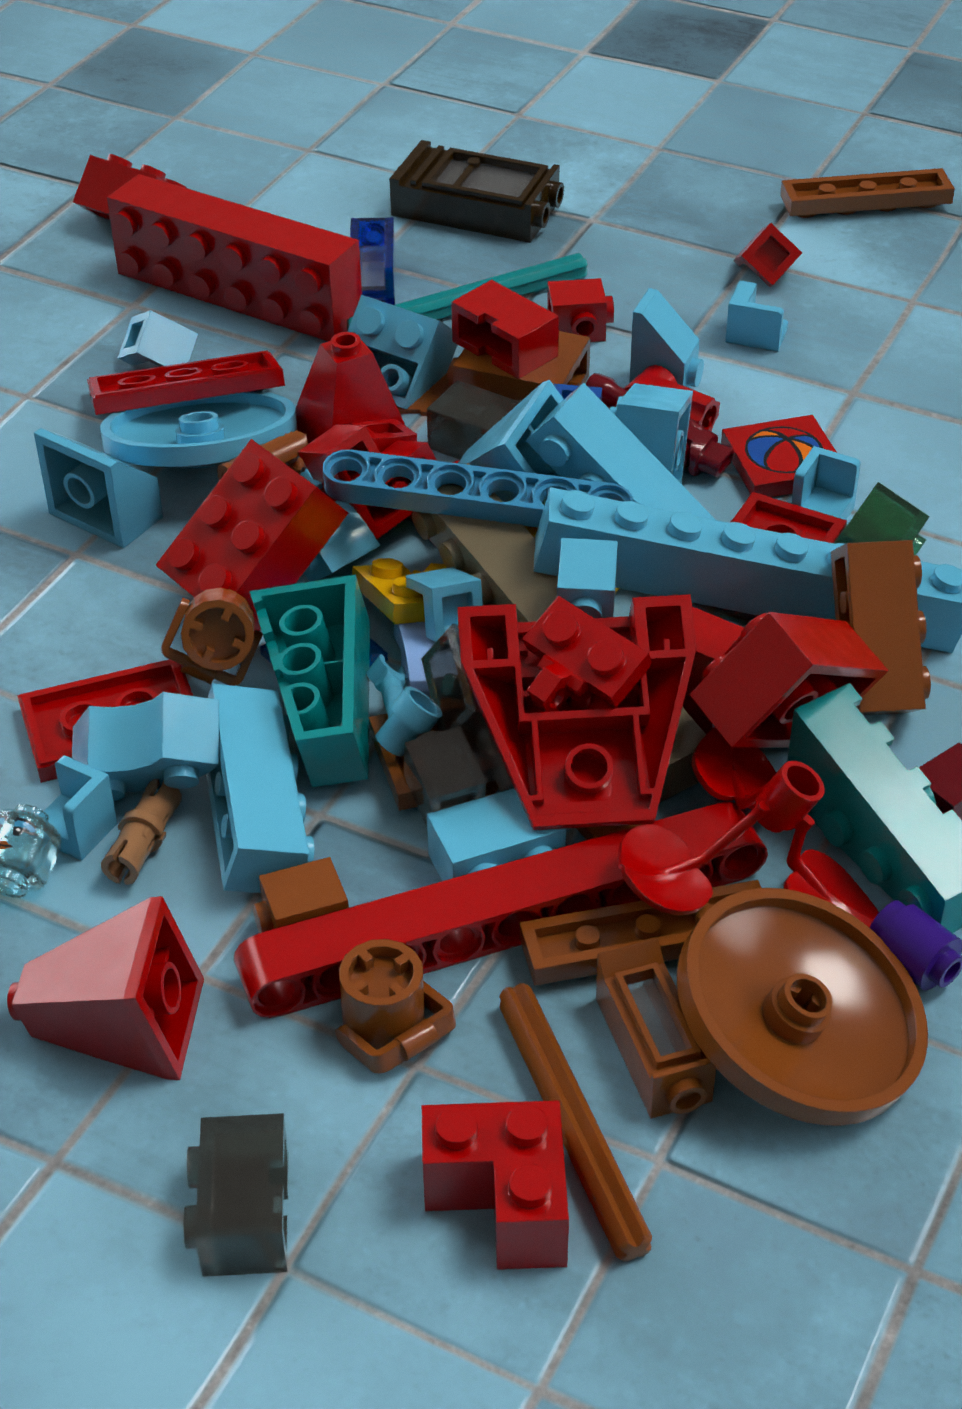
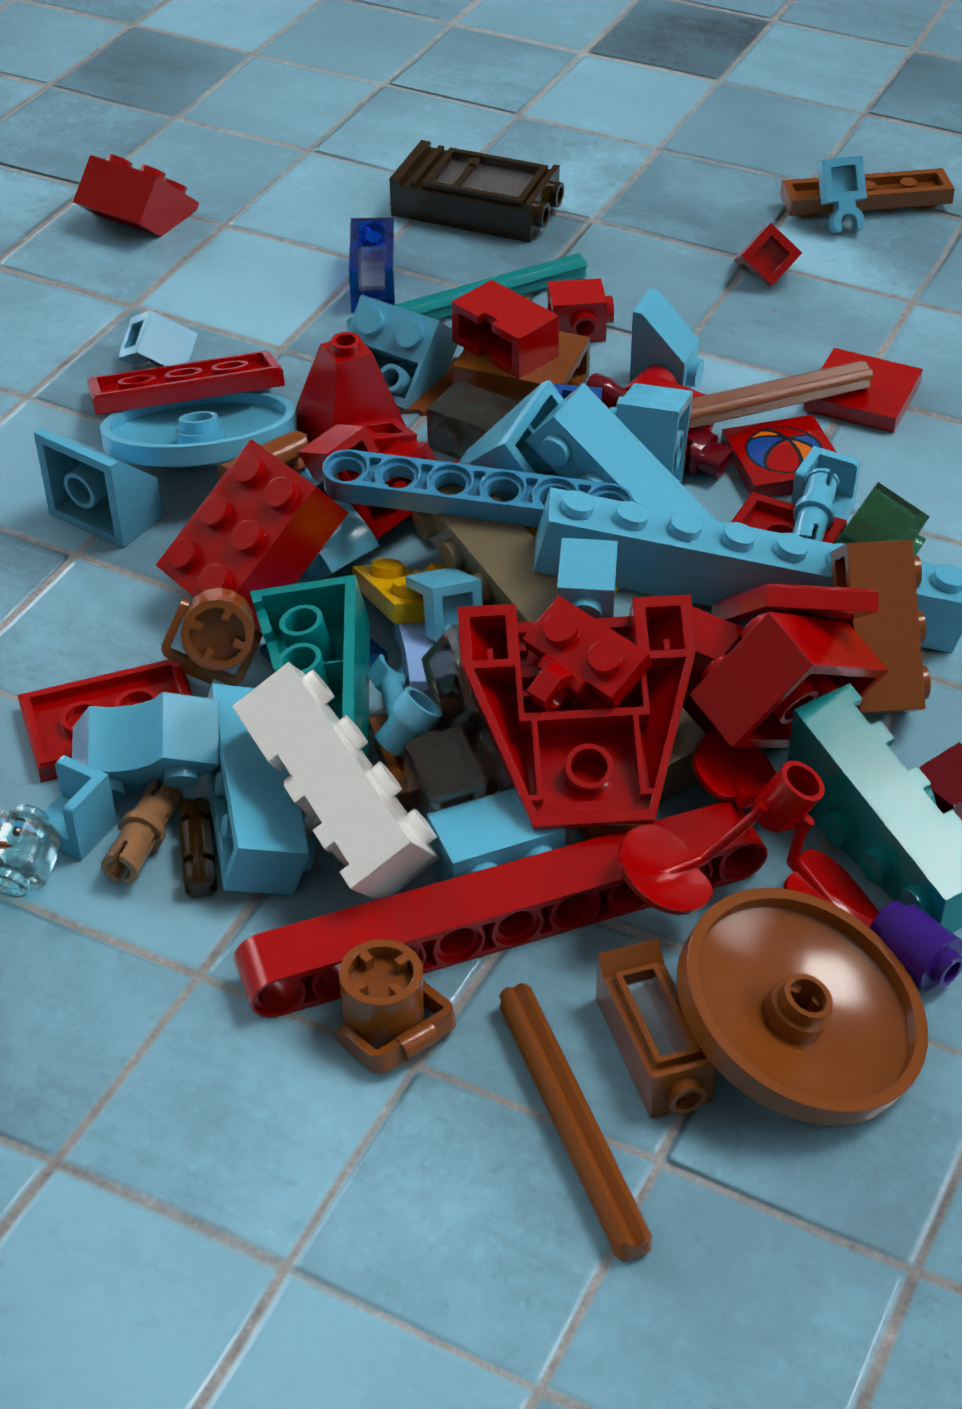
red slope [7,896,204,1080] -> none
red brick [107,174,362,342] -> none
clear smoke brick [183,1113,289,1277] -> none
dark orange brick [252,857,349,933] -> none
red brick [421,1100,569,1270] -> none
dark orange plate [519,879,761,986] -> none
medium azure panel [725,280,788,352] -> none
none -> dark brown axle [178,796,217,898]
none -> white wedge [232,662,440,900]
none -> dark orange axle [688,361,874,429]
none -> red tile [712,583,879,626]
none -> medium azure pin [792,468,839,541]
none -> red tile [803,348,923,432]
none -> medium azure plate [817,155,867,234]

